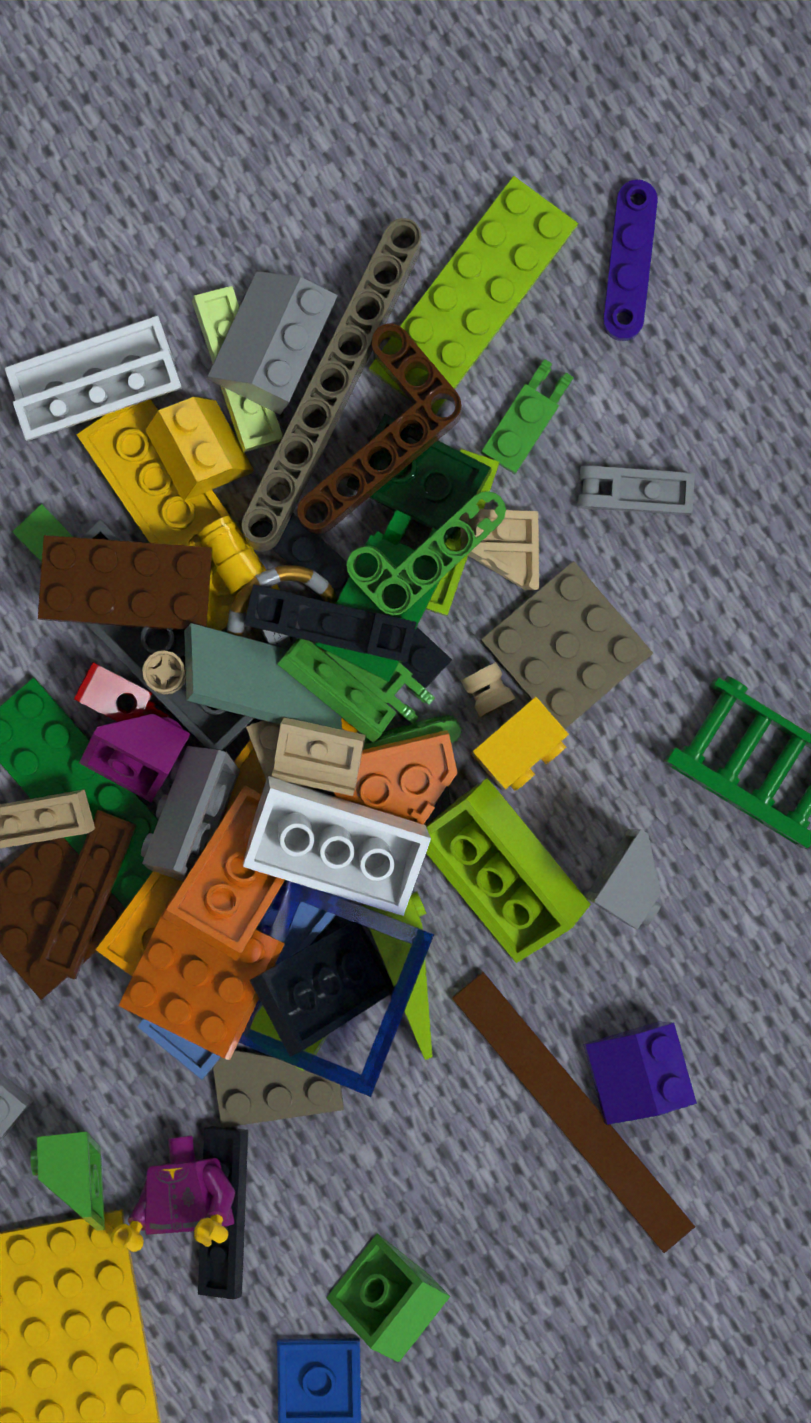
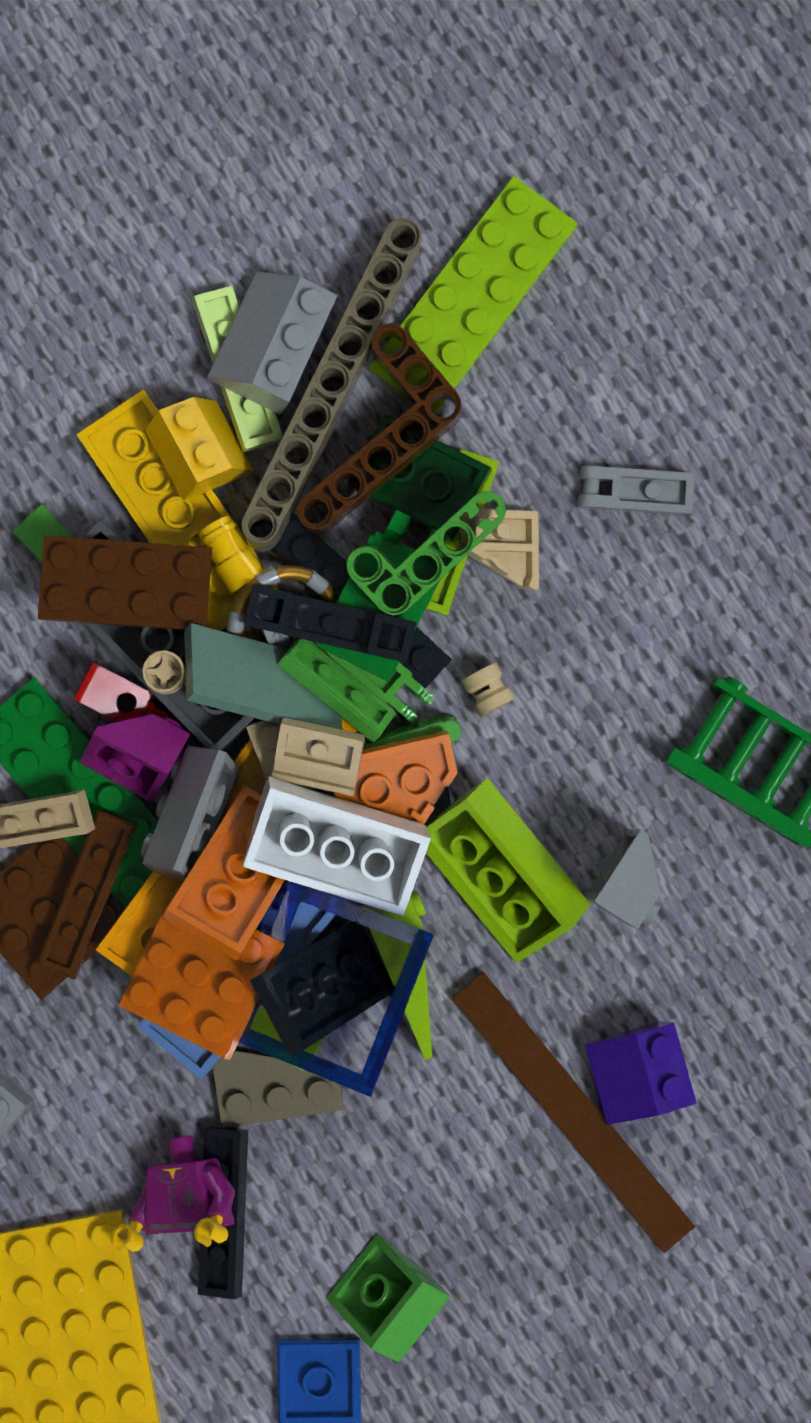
white slope [5,316,182,441] -> none
bright green slope [30,1132,105,1231] -> none
yellow brick [471,697,569,791] -> none
bright green hinge [481,359,574,475] -> none
dark tan plate [481,561,653,729] -> none
dark purple plate [603,179,658,341] -> none

